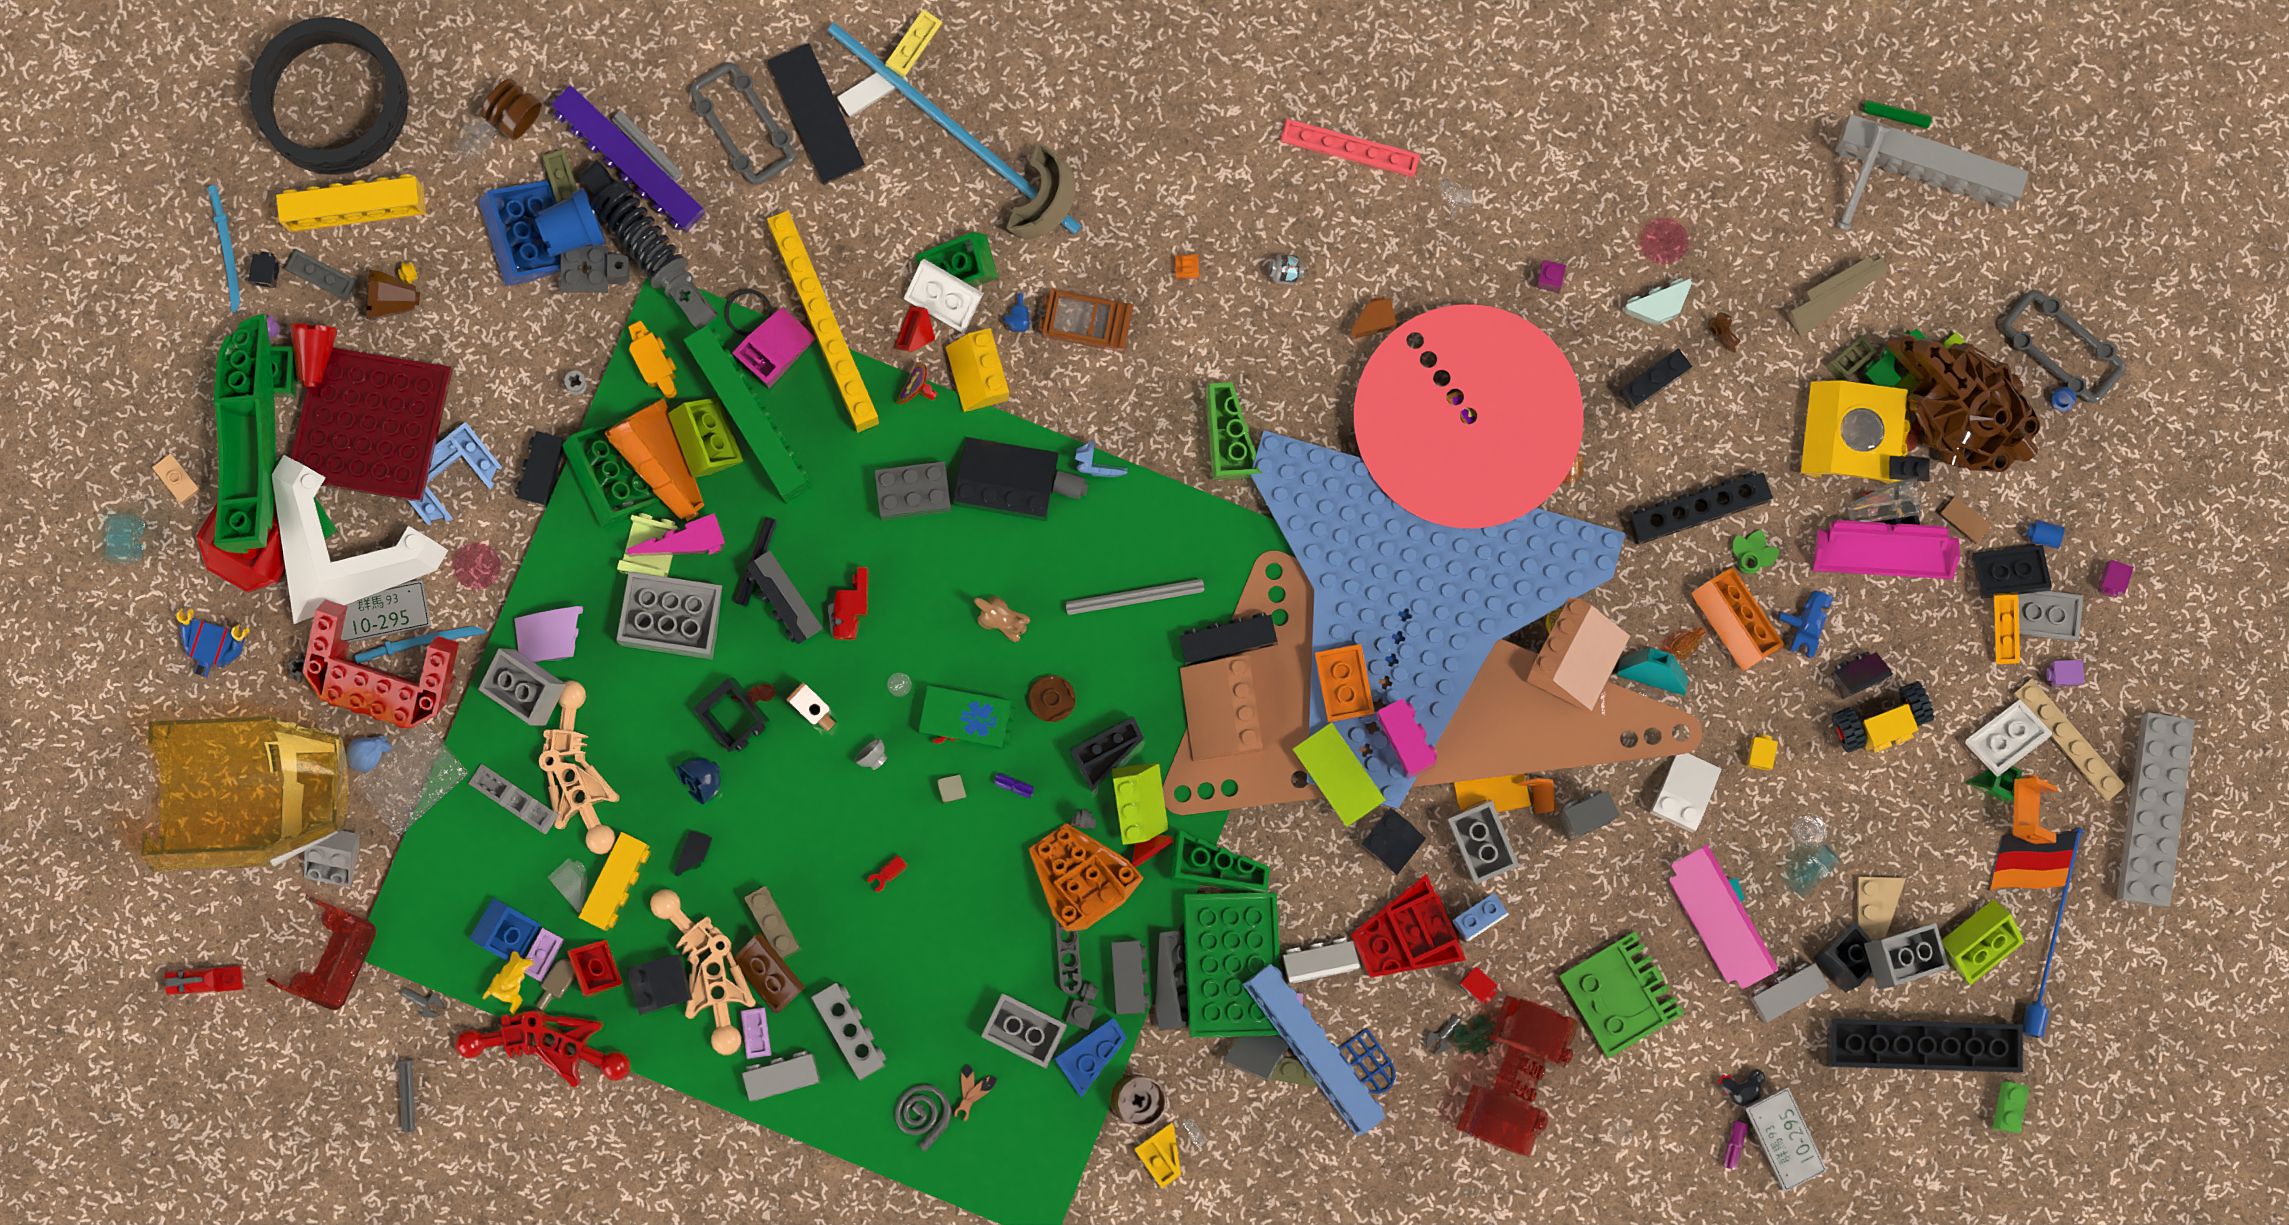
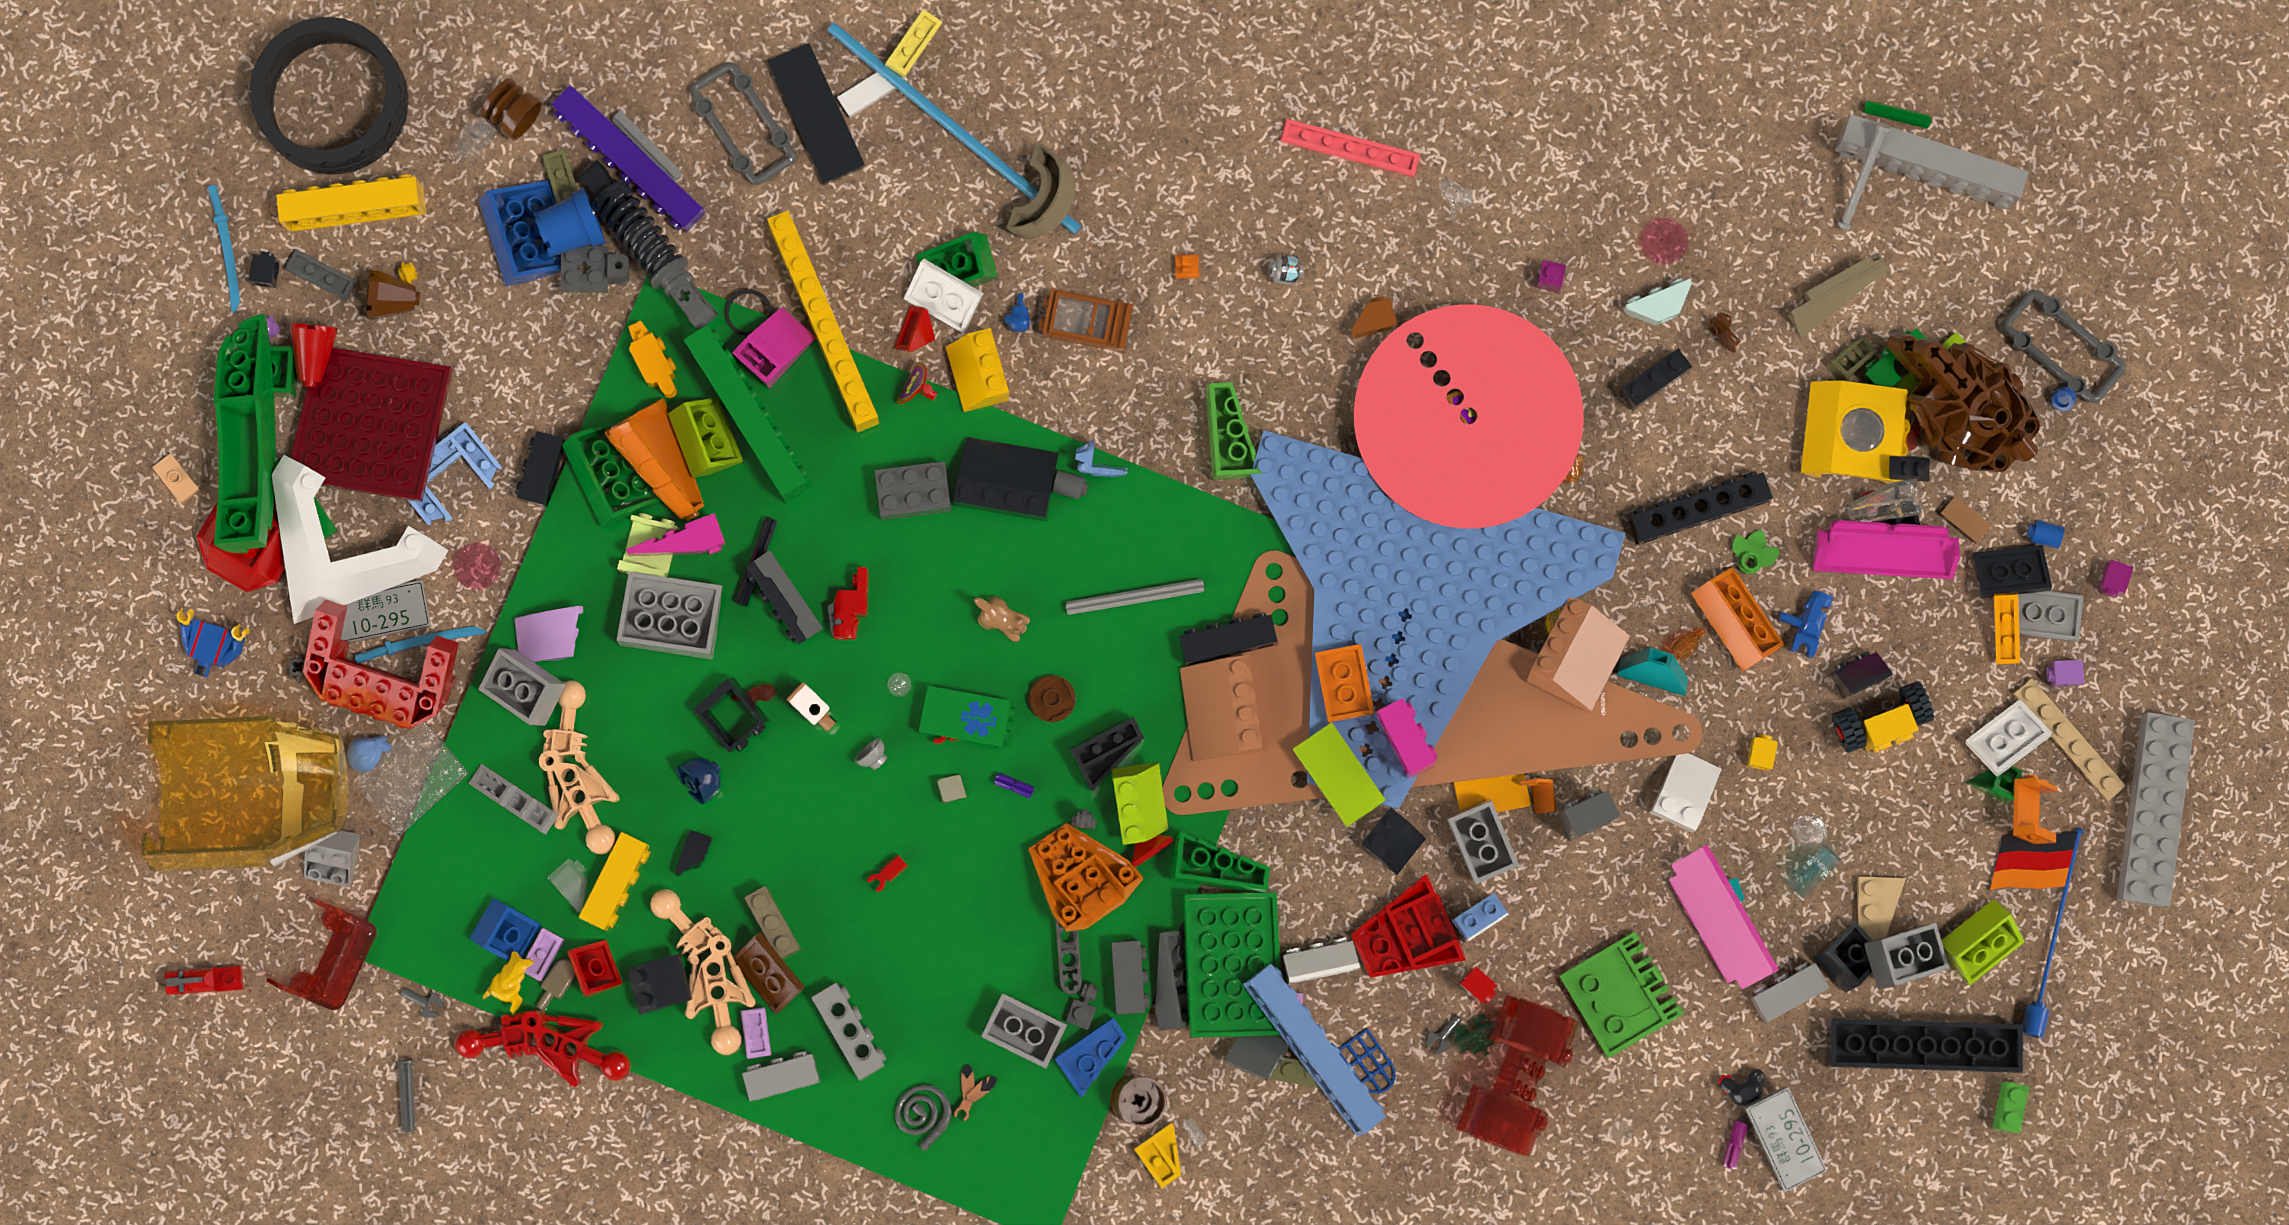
clear light blue brick [105,514,145,564] -> none
light grey bush [564,371,587,396] -> none

